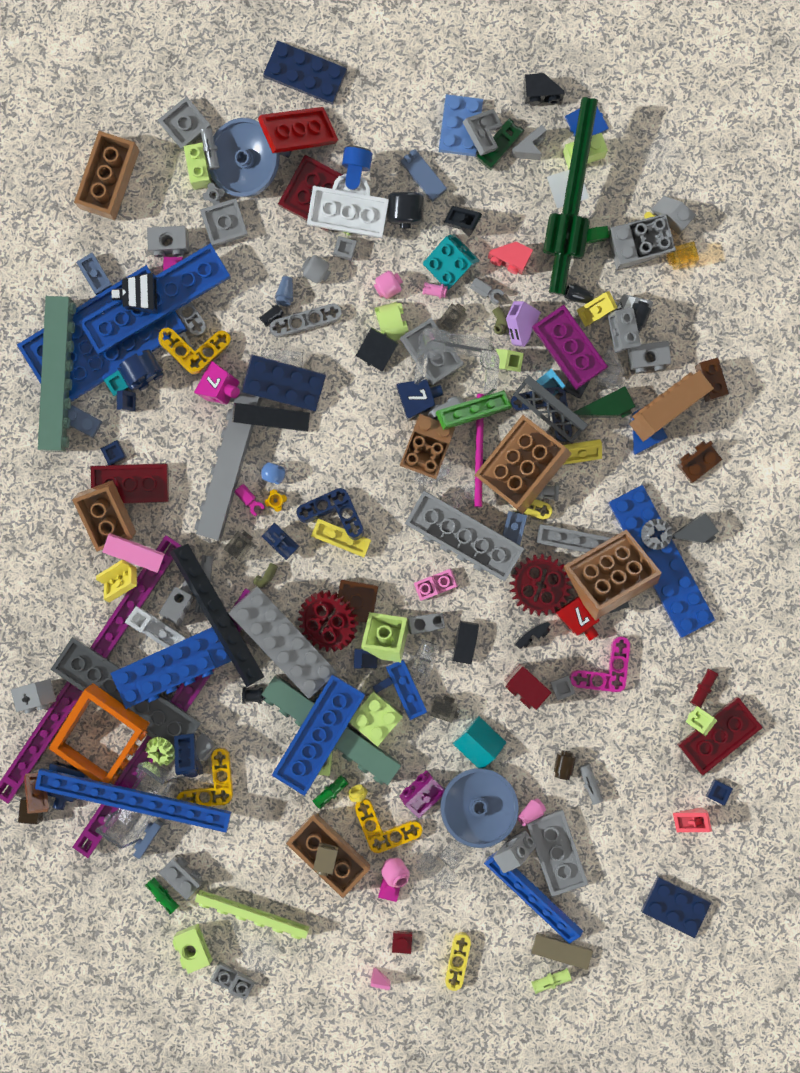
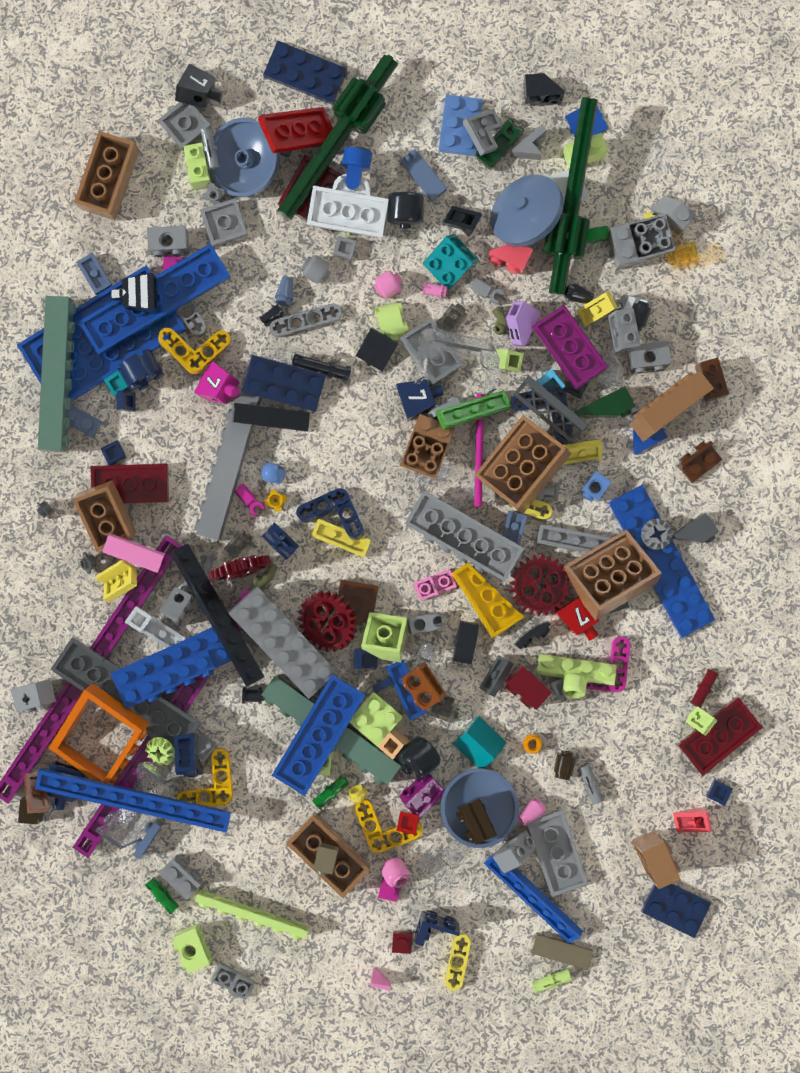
none -> dark grey plate [36,501,54,519]
none -> dark grey plate [80,552,97,574]
none -> black torso [175,64,223,108]
none -> dark red gear [208,555,272,582]
none -> dark green axle [277,54,398,220]
none -> black pin [292,353,351,383]
none -> light nougat brick [378,729,410,760]
none -> red plate [396,811,419,835]
none -> black head [397,736,441,780]
none -> dark orange brick [401,662,446,711]
none -> dark blue bracket [415,910,460,946]
none -> yellow wing [451,563,524,638]
none -> dark brown brick [456,797,497,845]
none -> dark grey plate [479,655,514,698]
none -> sand blue dish [490,175,563,247]
none -> light orange plate [523,734,542,754]
none -> yellowish green plate [537,654,617,699]
none -> medium blue brick [580,471,611,502]
none -> medium nougat brick [632,831,681,889]

